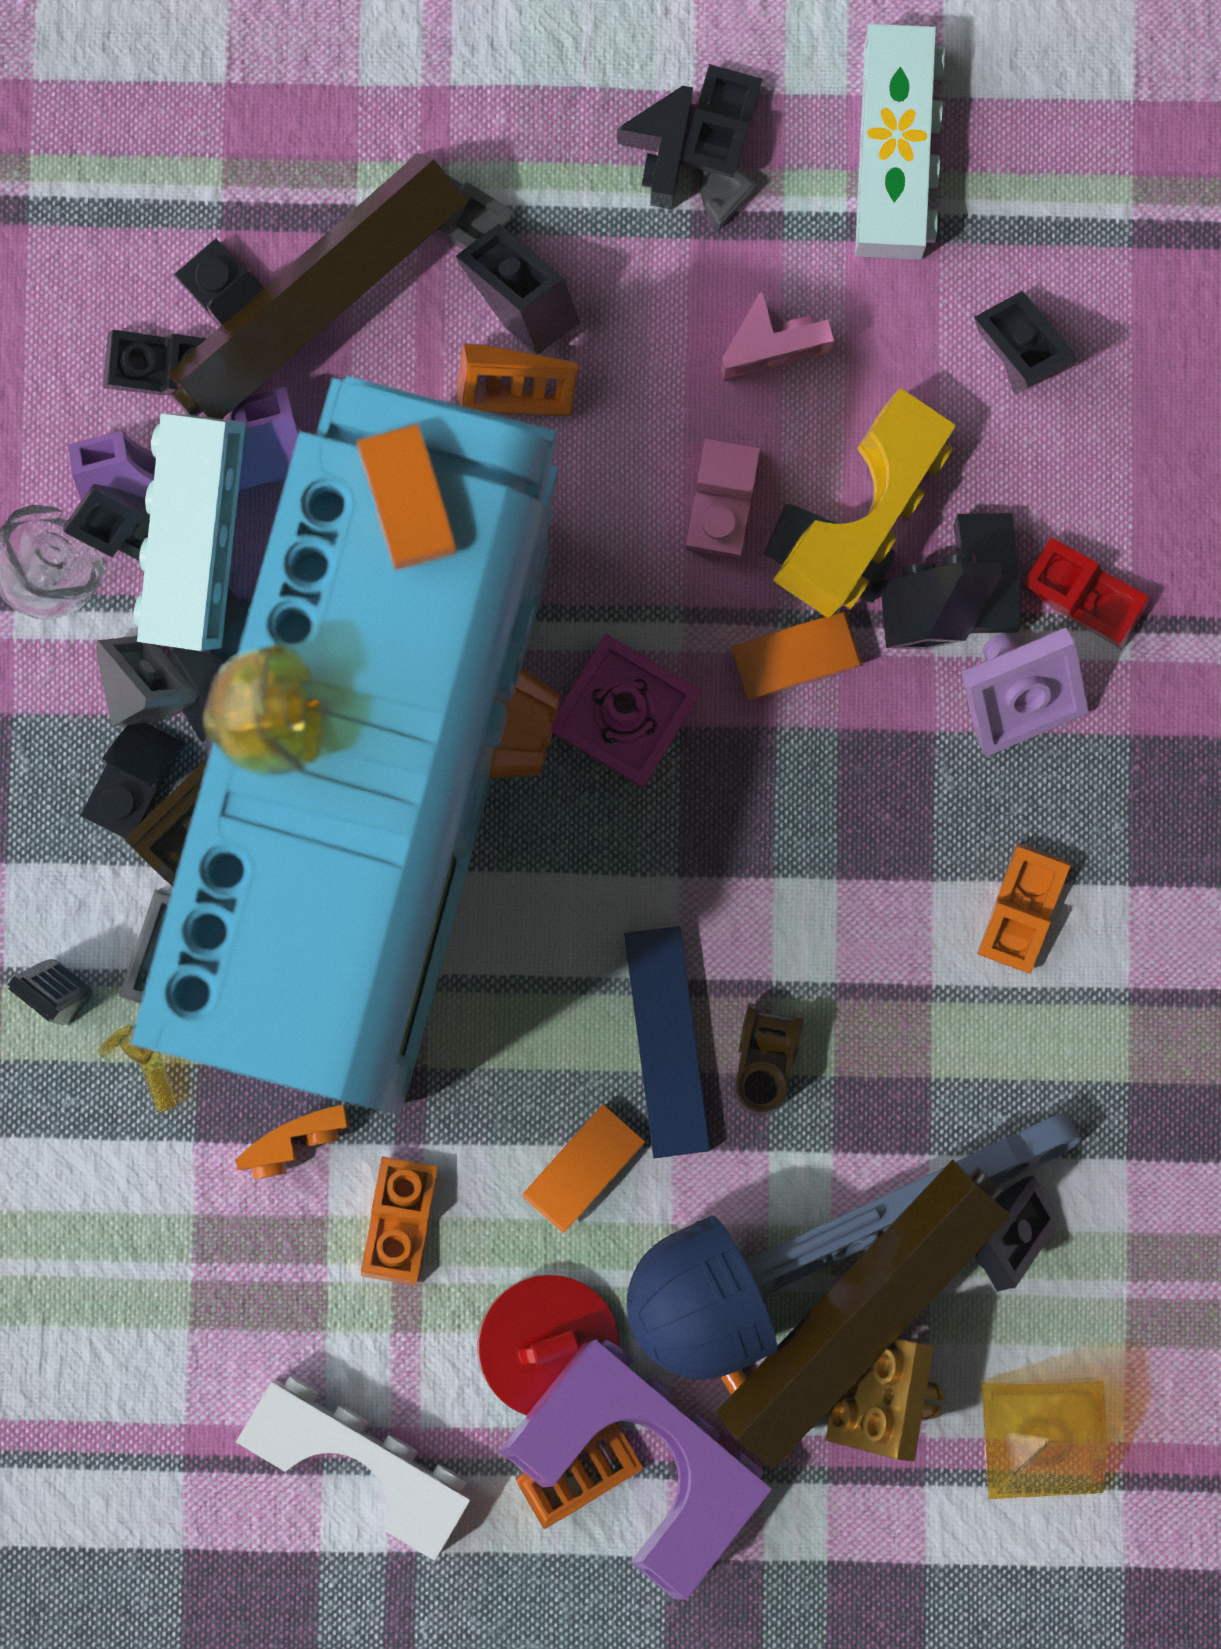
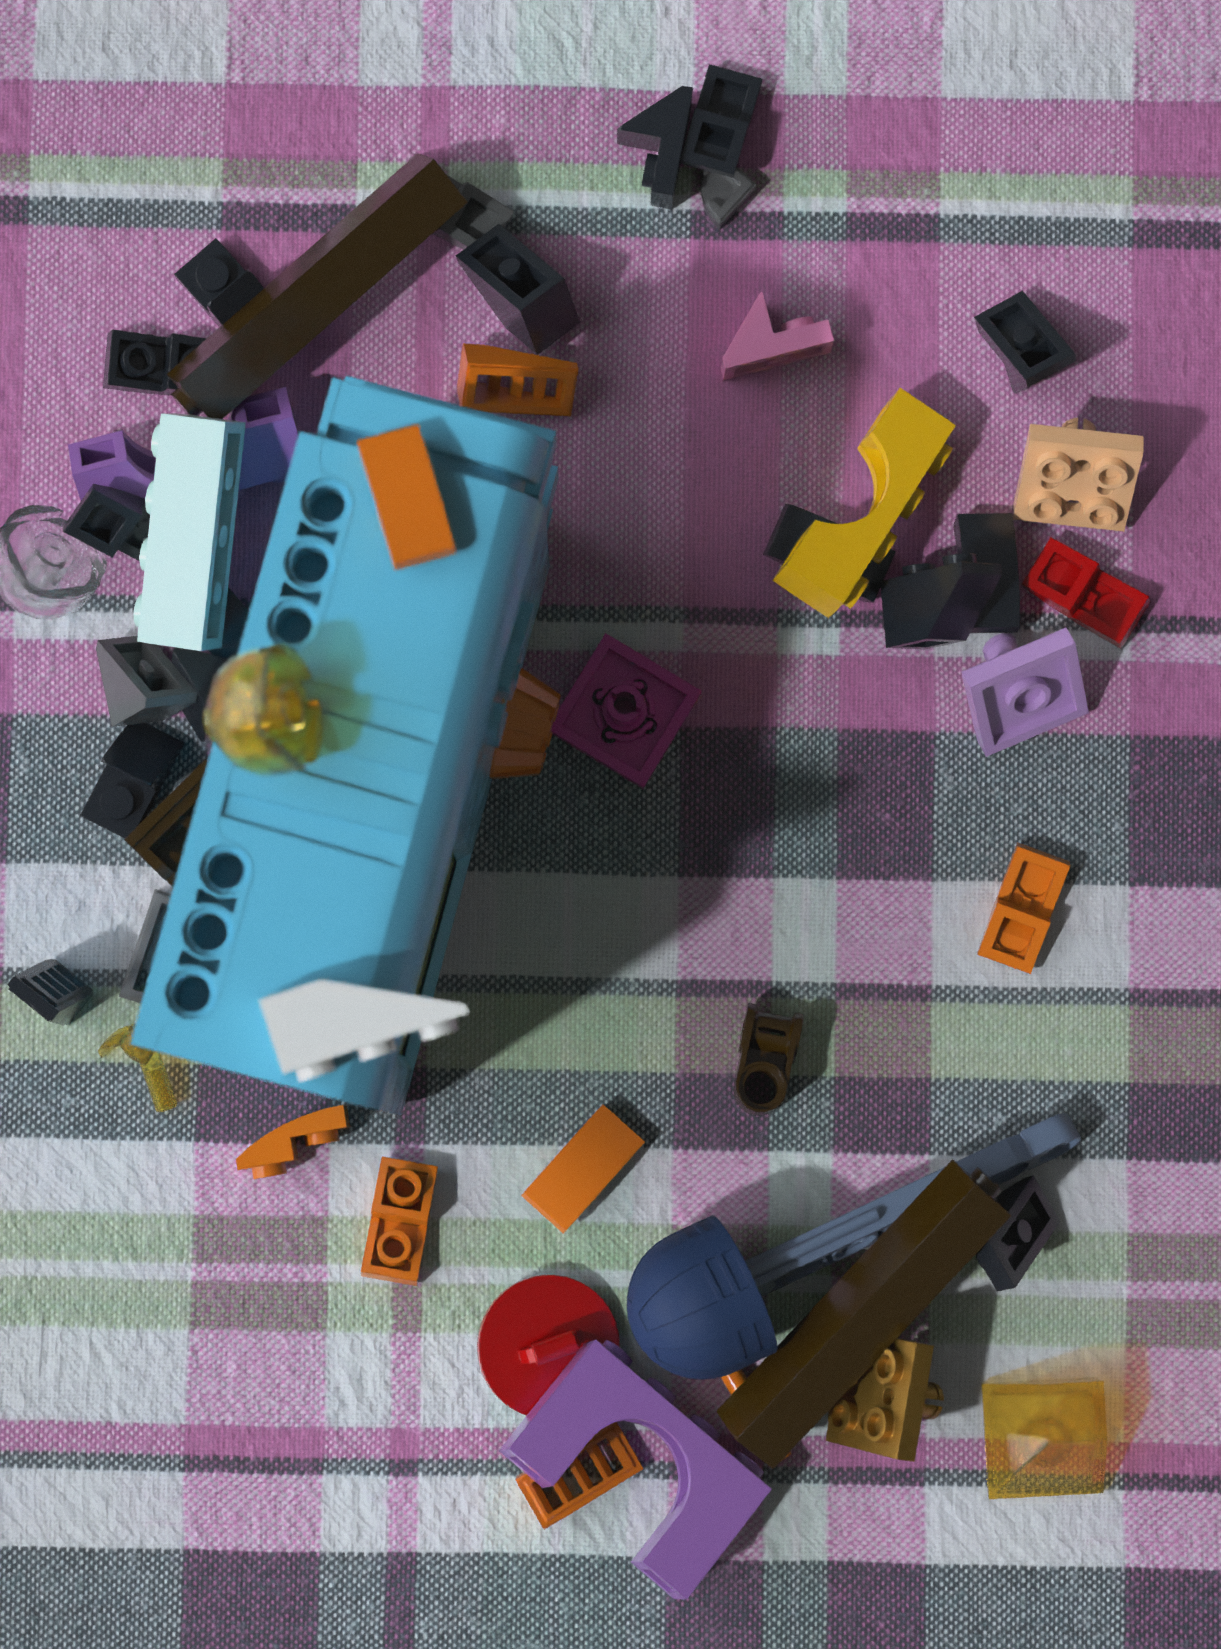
white arch [236,1376,472,1561] -> none
dark blue tile [624,926,710,1159] -> none
bright pink slope [685,439,760,559] -> none
orange slope [731,612,863,700] -> none
light aqua brick [855,24,945,260] -> none
none -> white slope [259,980,468,1082]
none -> light nougat plate [1013,418,1144,531]

